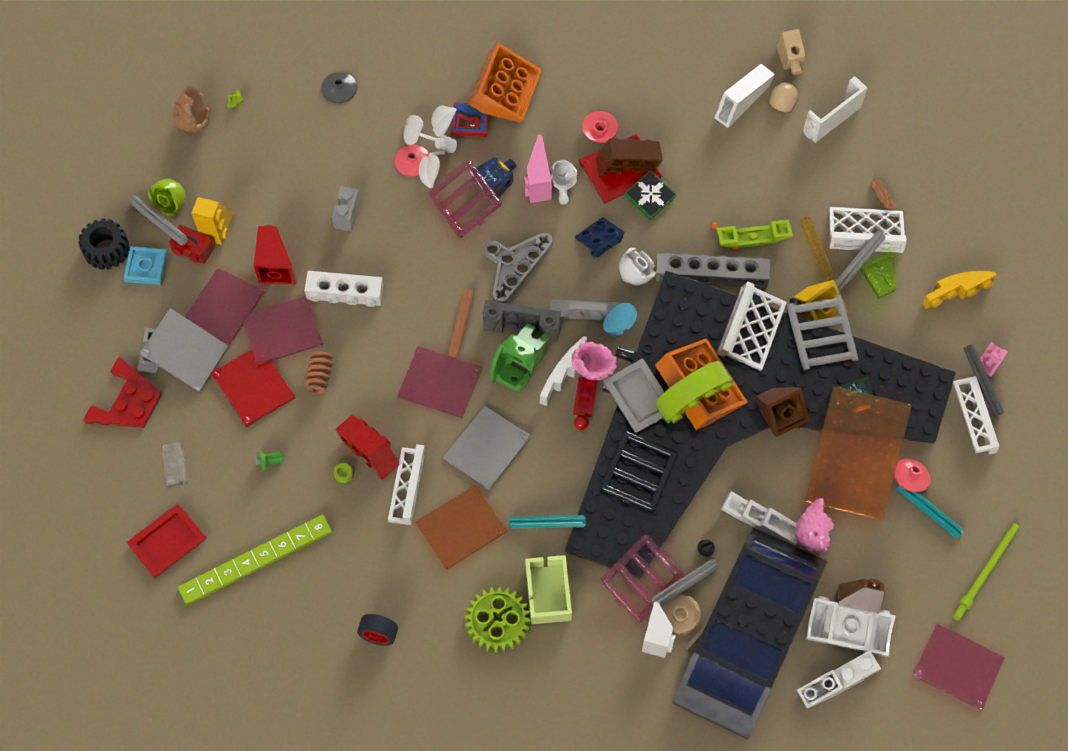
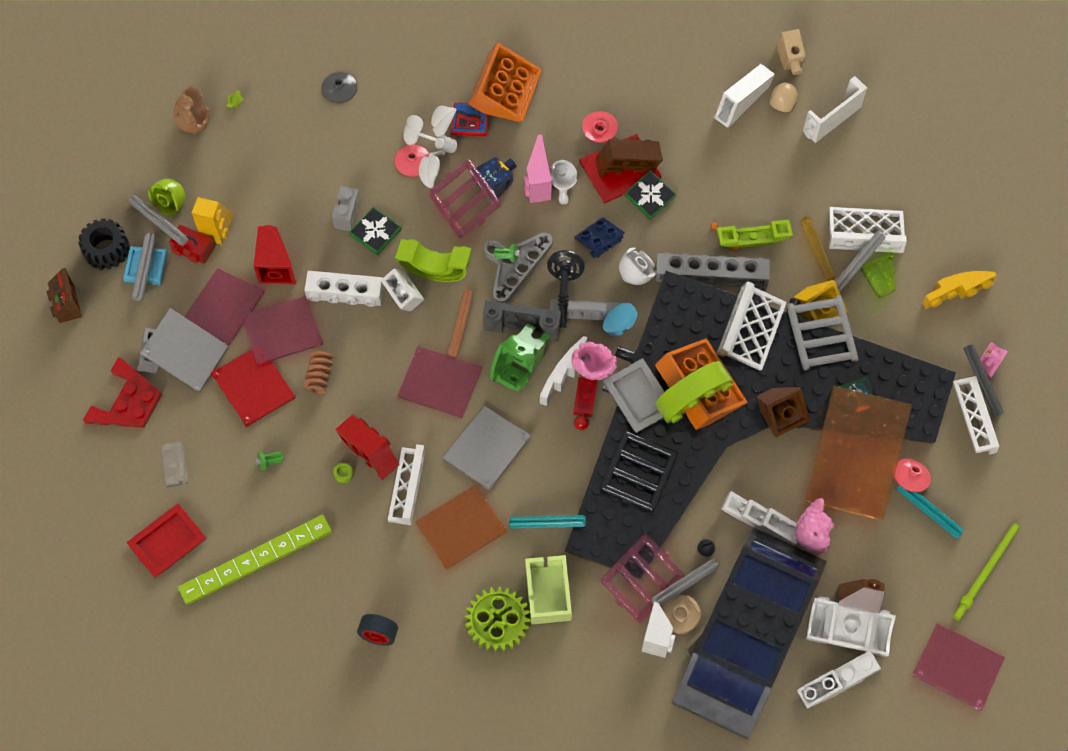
nougat axle [870,178,896,210] -> none
none -> reddish brown slope [46,268,82,323]
none -> light grey axle [132,233,156,302]
none -> tile [349,207,402,255]
none -> white brick [381,268,425,311]
none -> lime brick [395,239,472,282]
none -> bright green piece [494,244,521,263]
none -> black dish [547,250,585,328]

